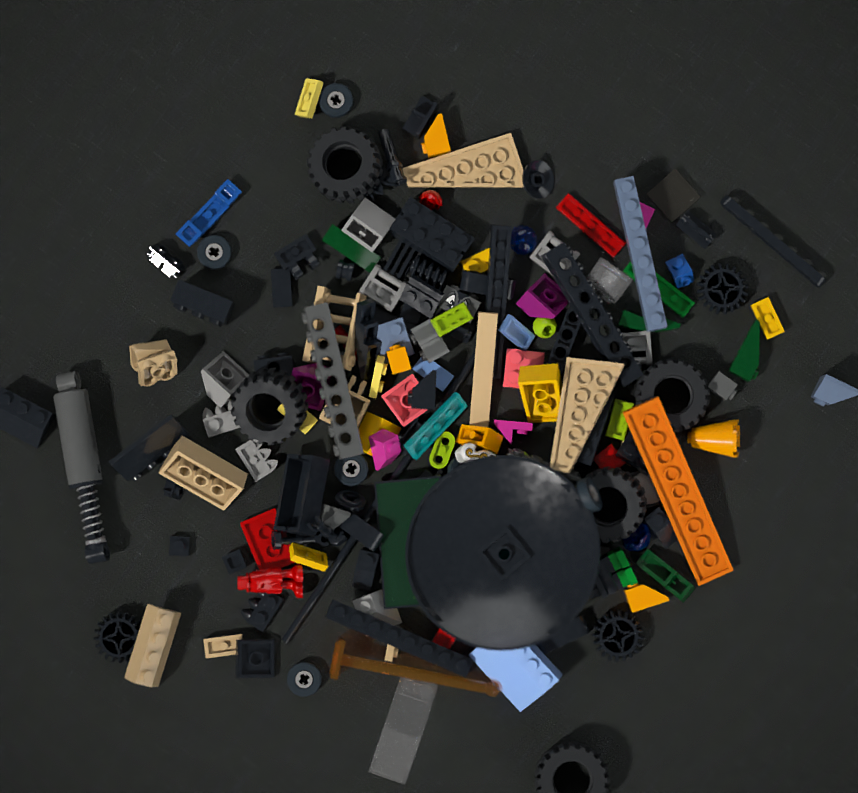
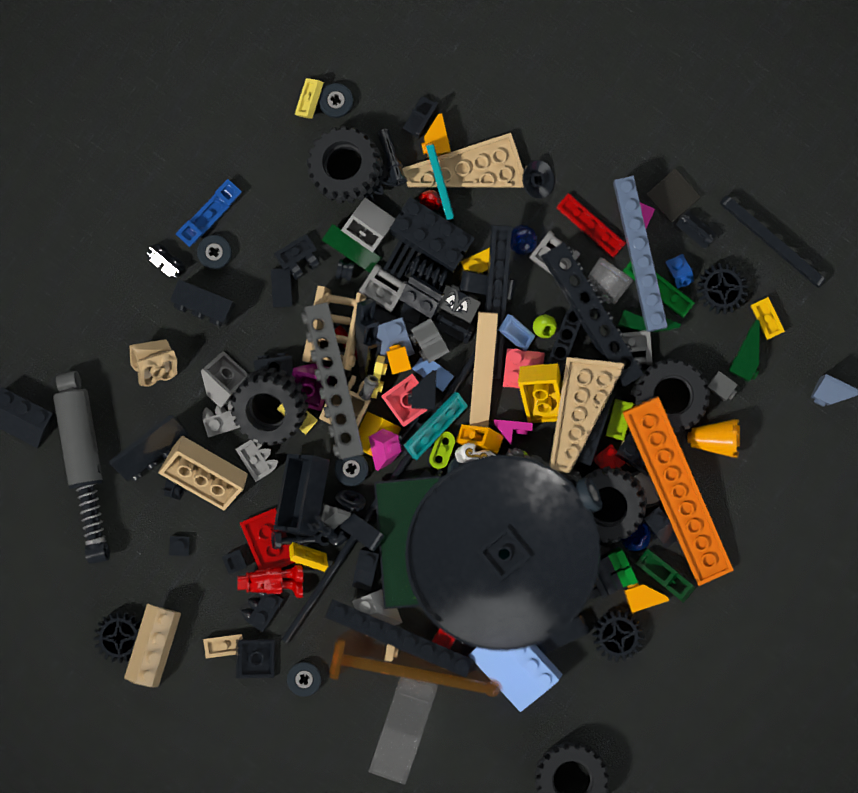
lime plate [430,302,473,338] -> none
magenta slope [516,273,568,319] -> none
none -> dark grey pin [359,375,379,400]
none -> teal tile [426,143,454,220]

